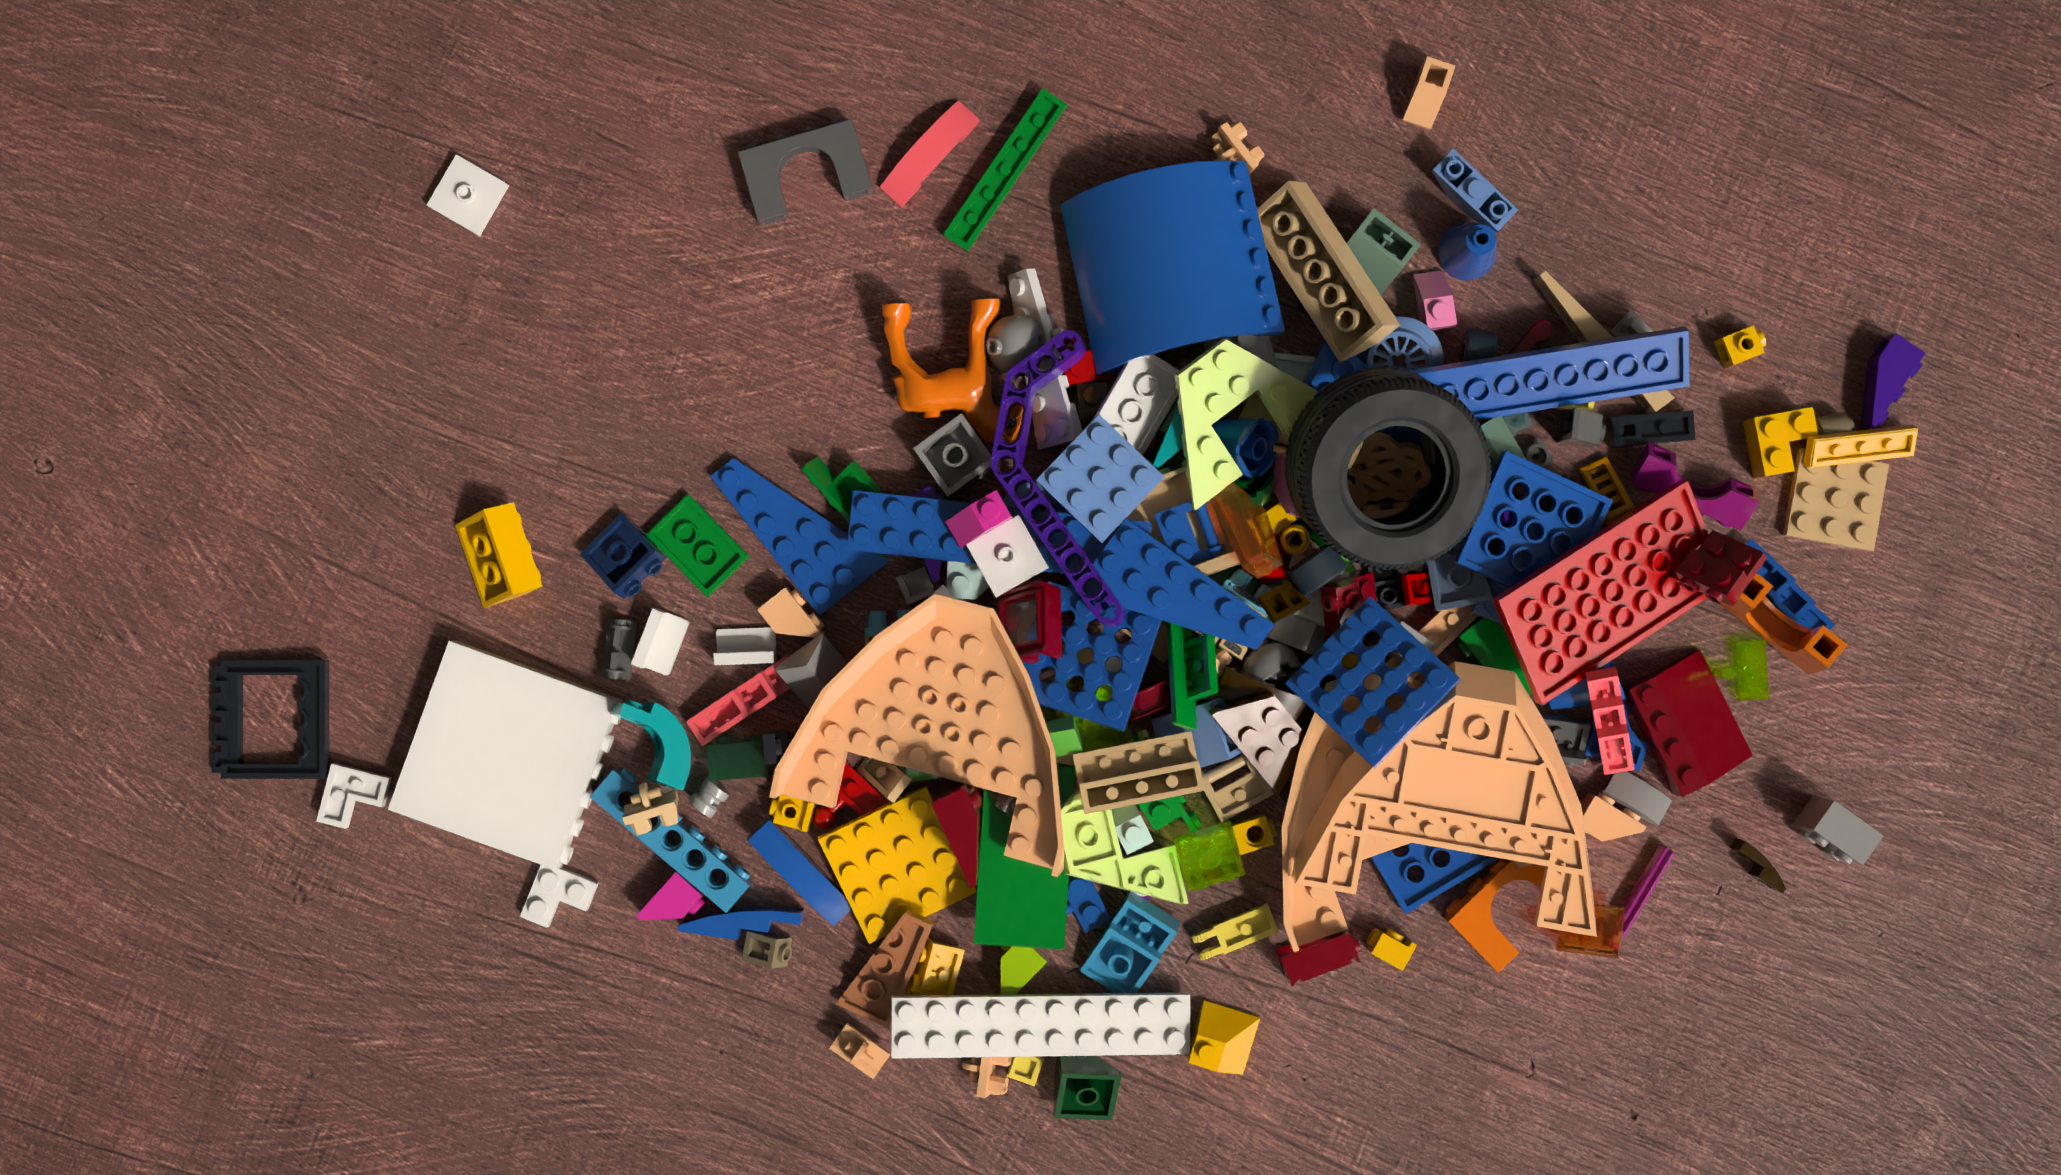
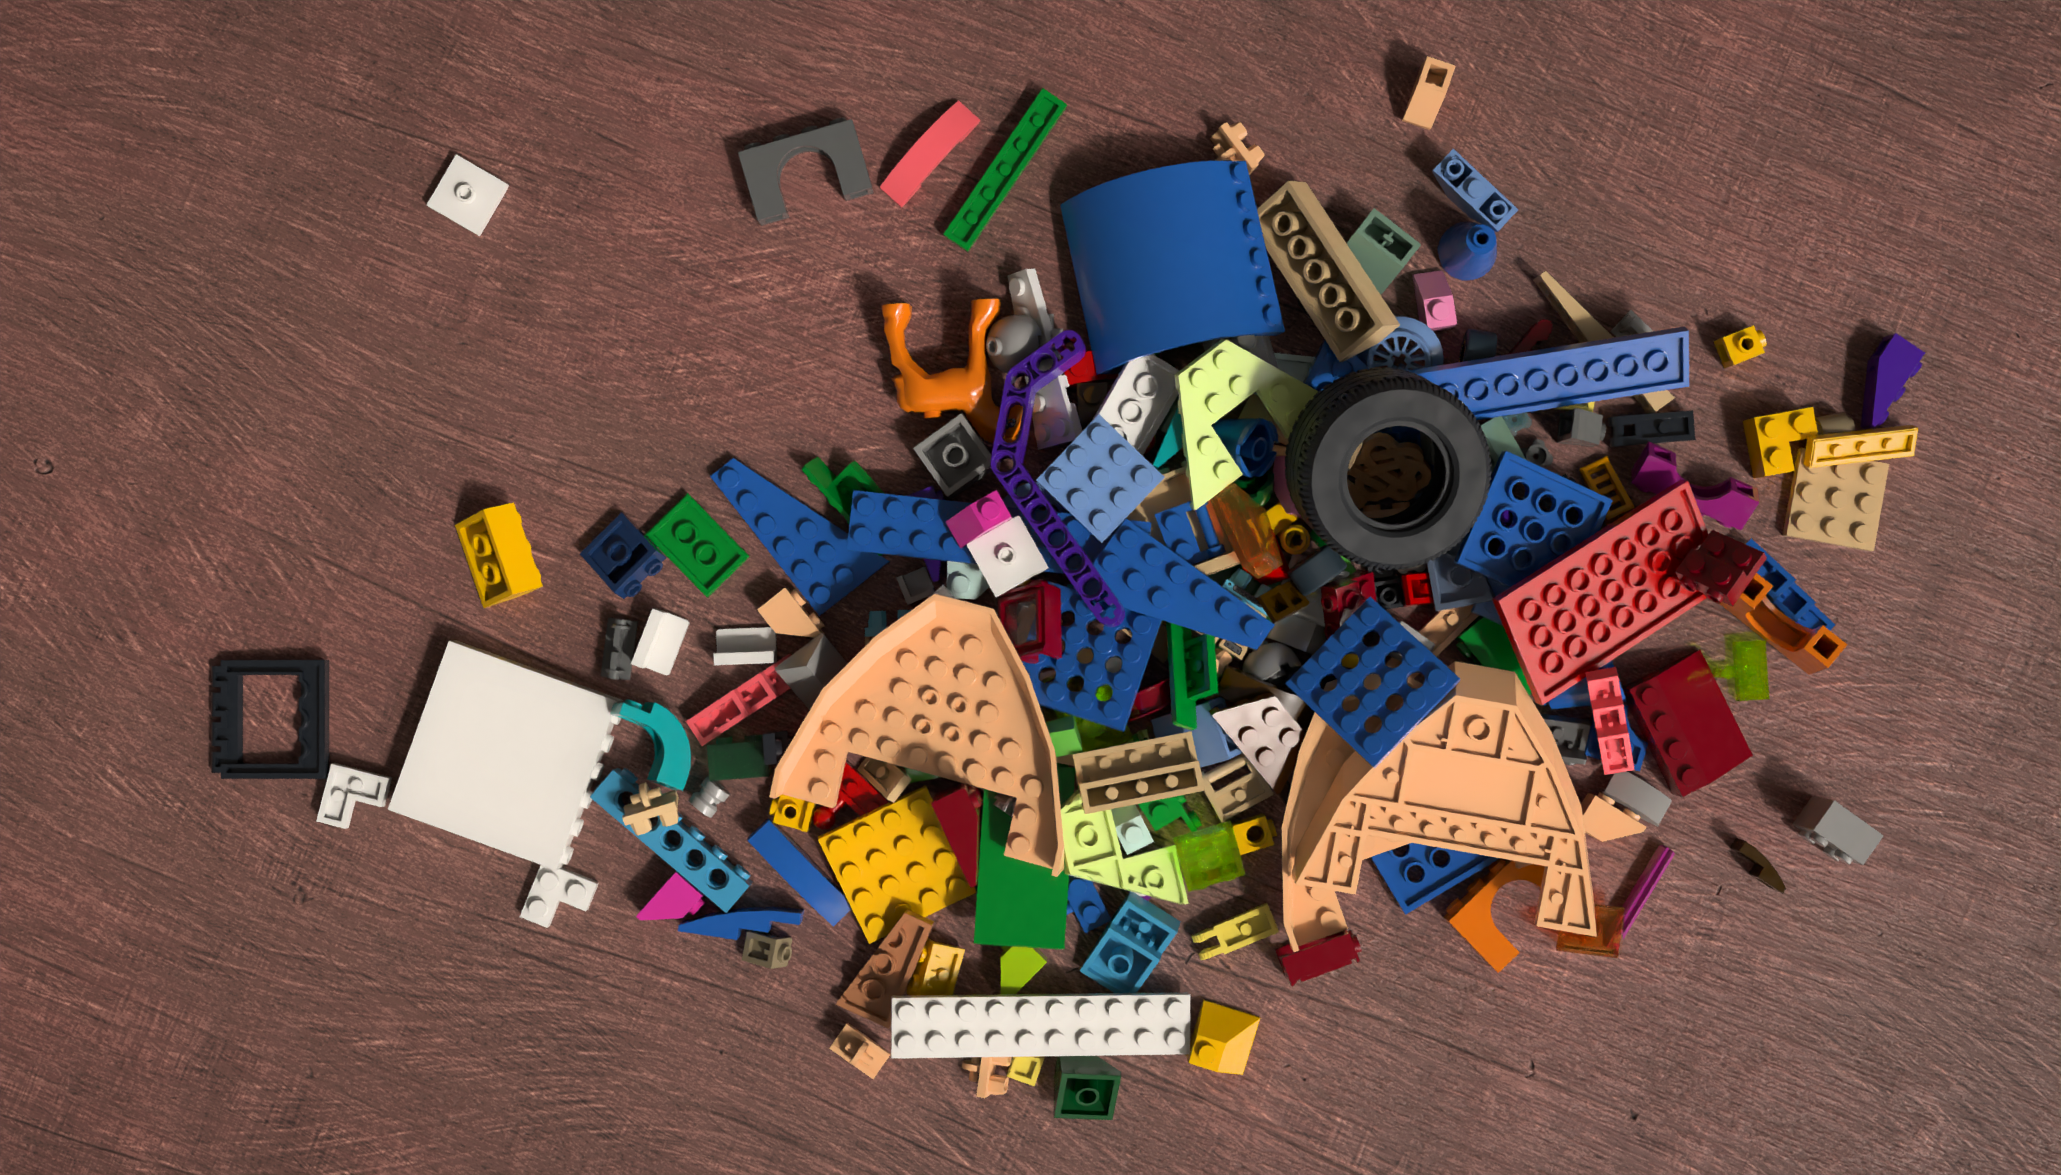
yellow brick [1366,928,1417,971] -> none

